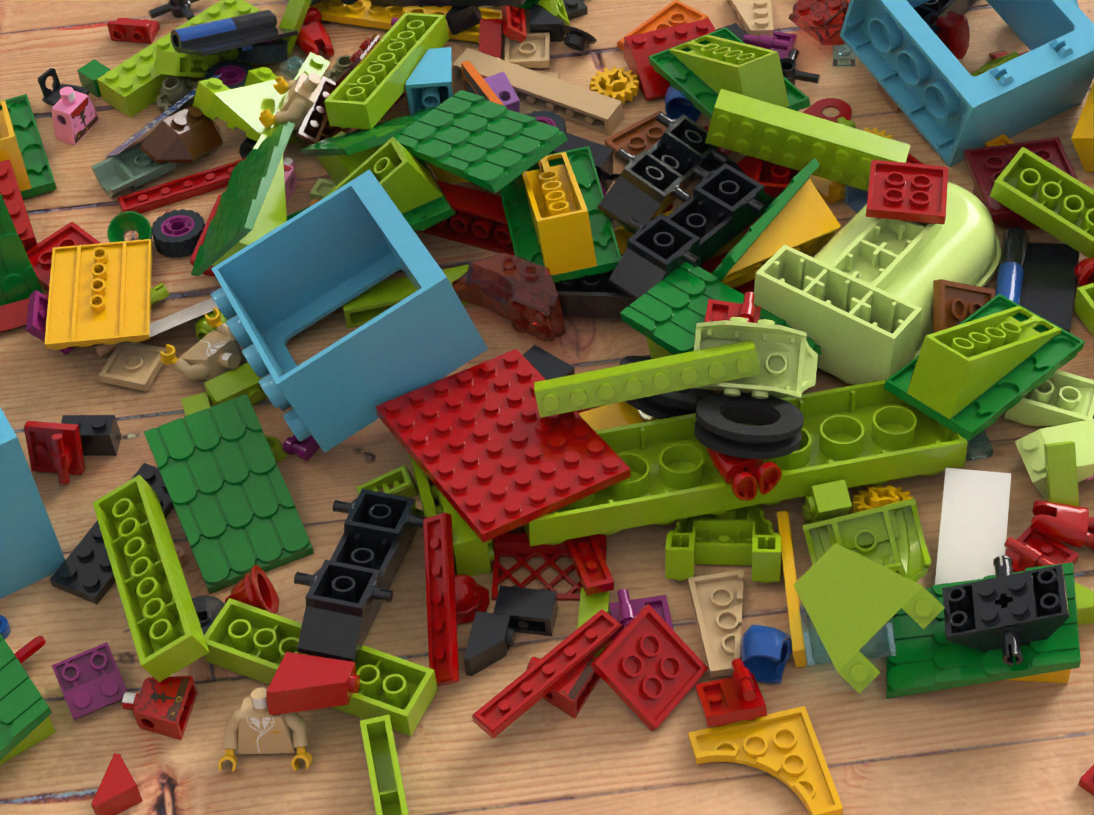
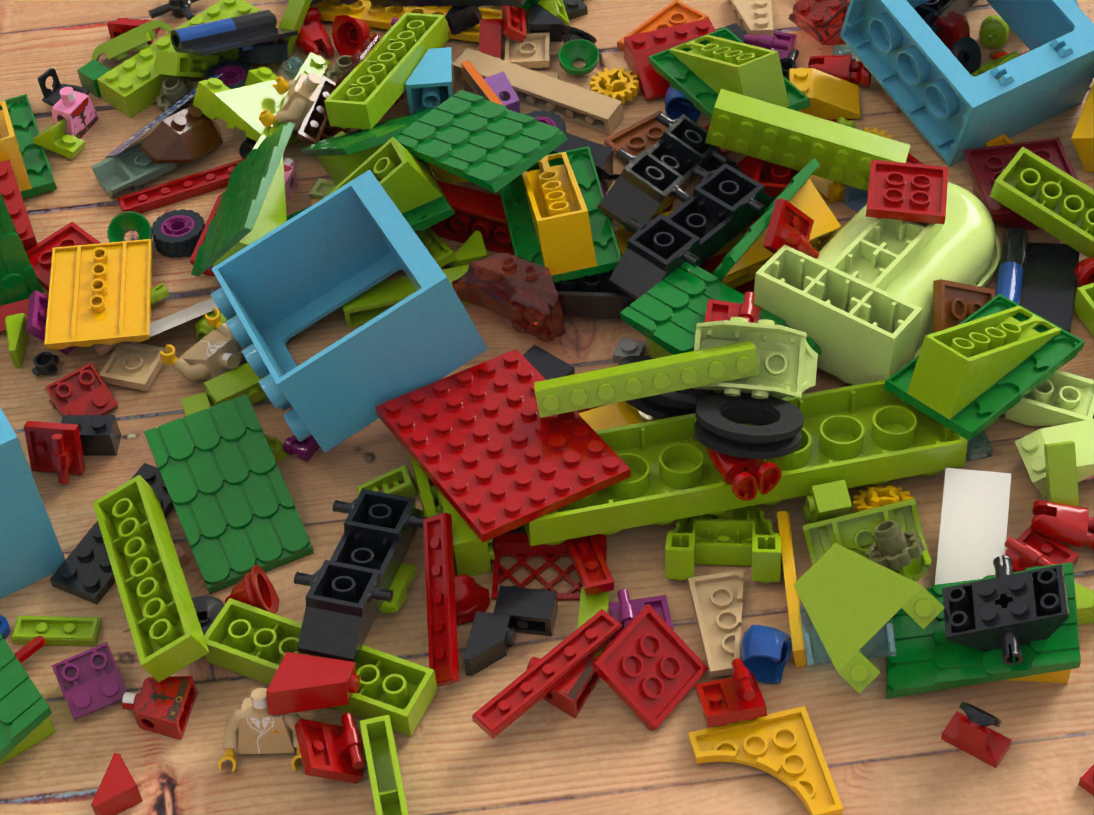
none -> lime slope [5,313,30,368]
none -> lime tile [11,616,102,646]
none -> black plate [32,352,59,376]
none -> lime slope [33,118,85,160]
none -> red plate [45,363,118,417]
none -> lime plate [91,20,173,61]
none -> red plate [294,713,365,784]
none -> red piece [332,15,371,60]
none -> lime slope [379,563,418,613]
none -> lime tile [416,227,457,268]
none -> lime slope [450,230,488,268]
none -> green piece [558,39,599,75]
none -> light grey plate [613,337,646,363]
none -> red plate [763,199,819,259]
none -> yellow slope [789,68,860,119]
none -> red piece [808,55,872,87]
none -> olive plant [865,520,925,570]
none -> red piece [941,701,1012,768]
none -> black piece [950,37,981,74]
none -> lime head [979,15,1010,49]

